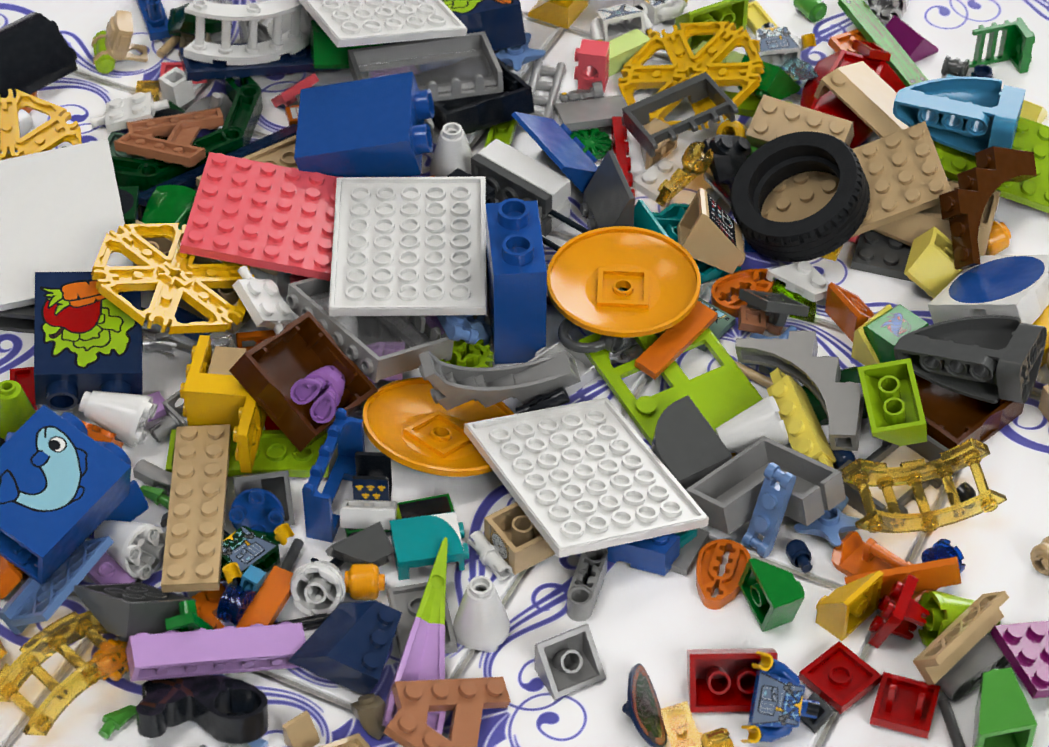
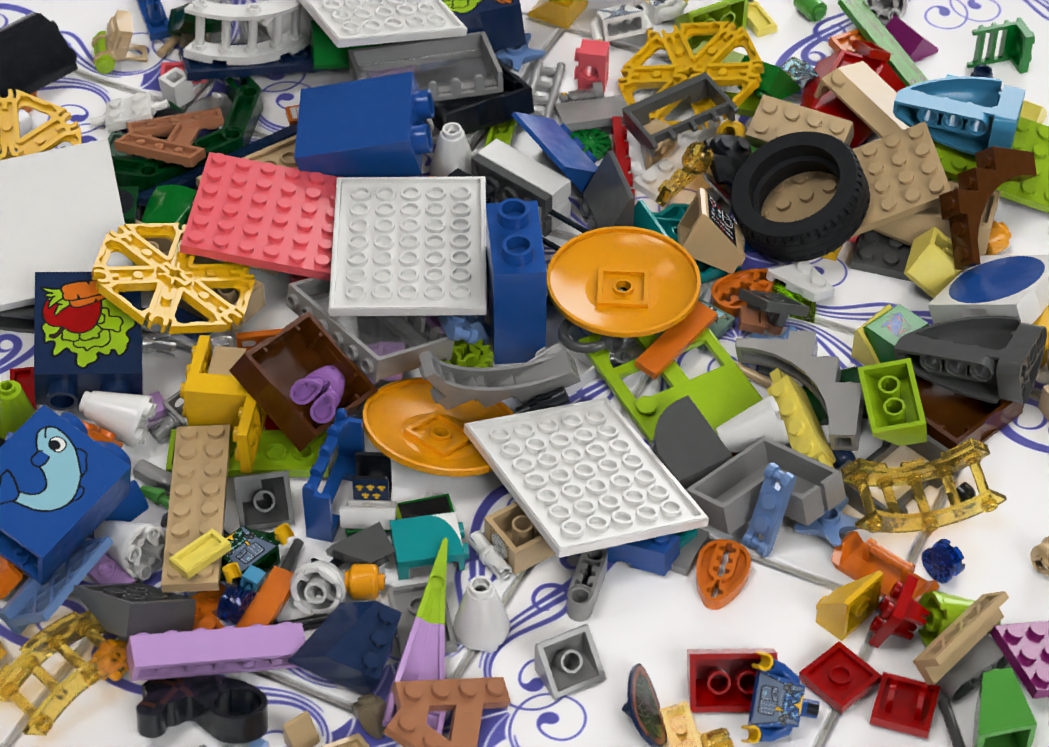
bright green bar [98,705,136,739] -> none
clear yellow tile [135,80,161,102] -> none
green tile [165,600,214,632] -> none
blue dish [229,488,285,532] -> none
white plate [232,266,295,335] -> none
coral plate [271,73,320,108] -> none
yellowish green brick [608,28,650,77] -> none
green slope [738,558,805,632] -> none
torso [745,23,816,68] -> none
dark blue cylinder [785,539,812,573] -> none
dark grey slope [800,692,835,733] -> none
orange slope [825,282,875,342] -> none
orange tile [844,557,962,598] -> none
dark grey bush [941,55,970,77] -> none
none -> light yellow tile [168,528,232,580]

